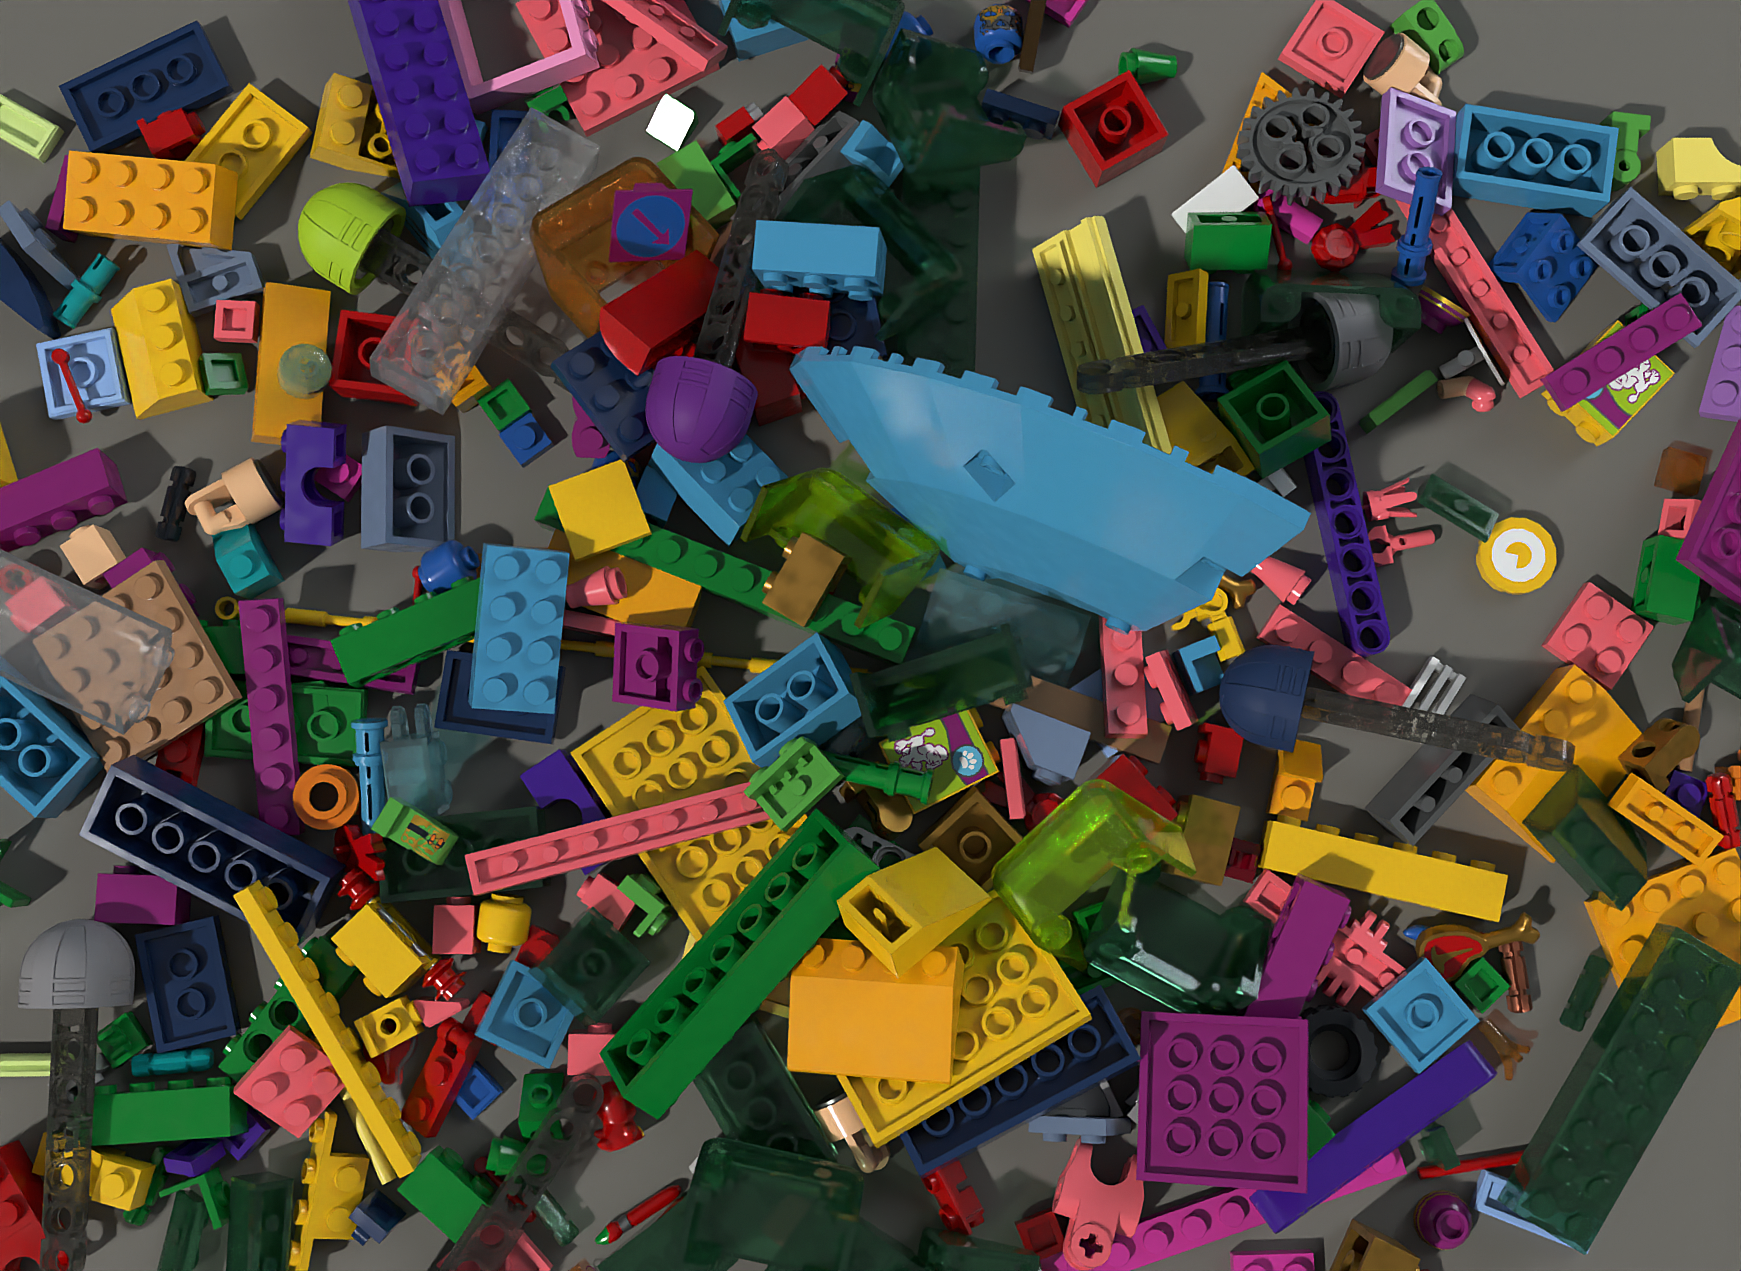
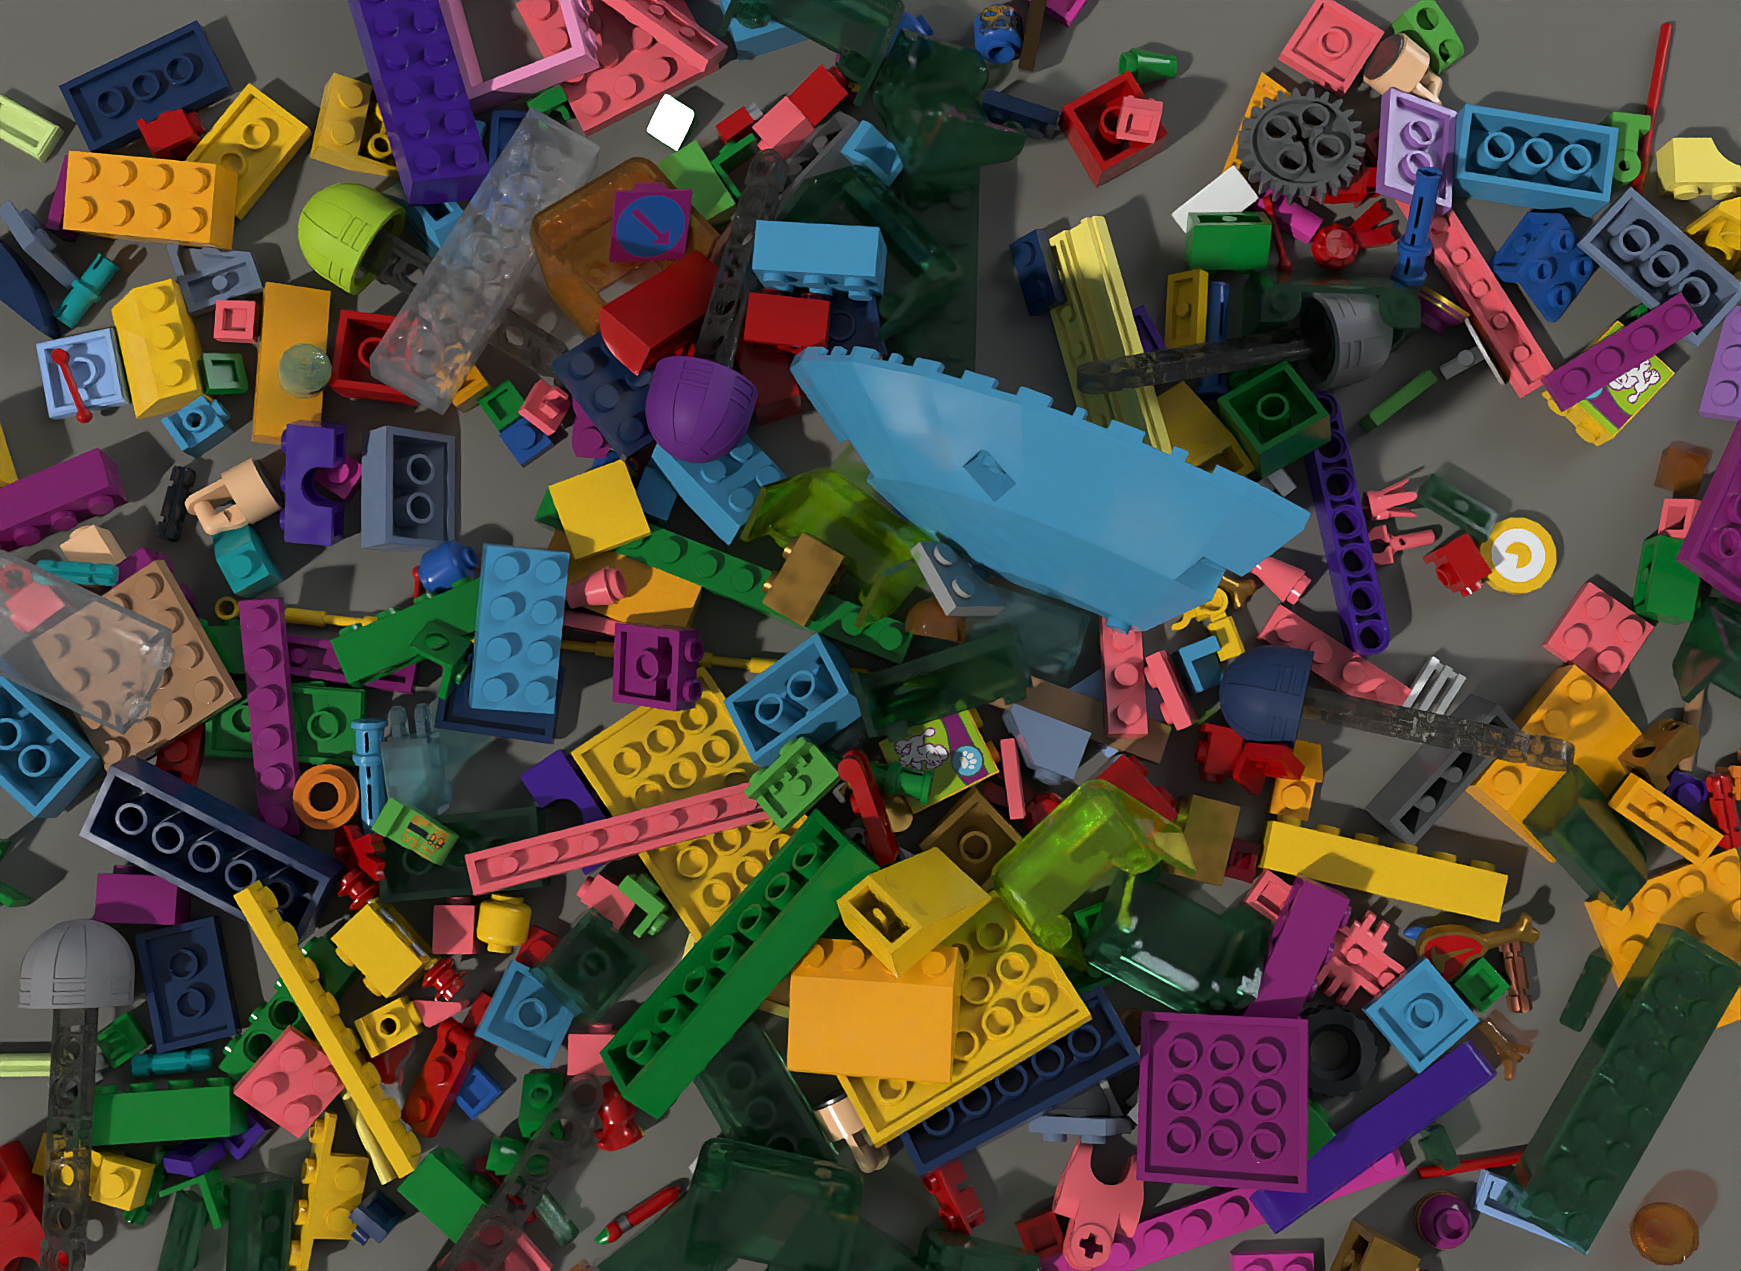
arm [1437,376,1496,412] -> none
none -> teal axle [35,560,119,586]
none -> dark azure brick [160,395,235,459]
none -> green bracket [409,621,472,700]
none -> coral tile [518,379,572,436]
none -> red plate [837,748,900,866]
none -> clear orange hair [905,598,966,644]
none -> light grey wing [910,541,1006,616]
none -> dark blue plate [1009,229,1067,316]
none -> coral tile [1116,95,1163,144]
none -> red bracket [1232,742,1305,796]
none -> red brick [1422,532,1493,598]
none -> clear orange hair [1629,1201,1700,1266]
none -> red axle [1632,23,1673,196]

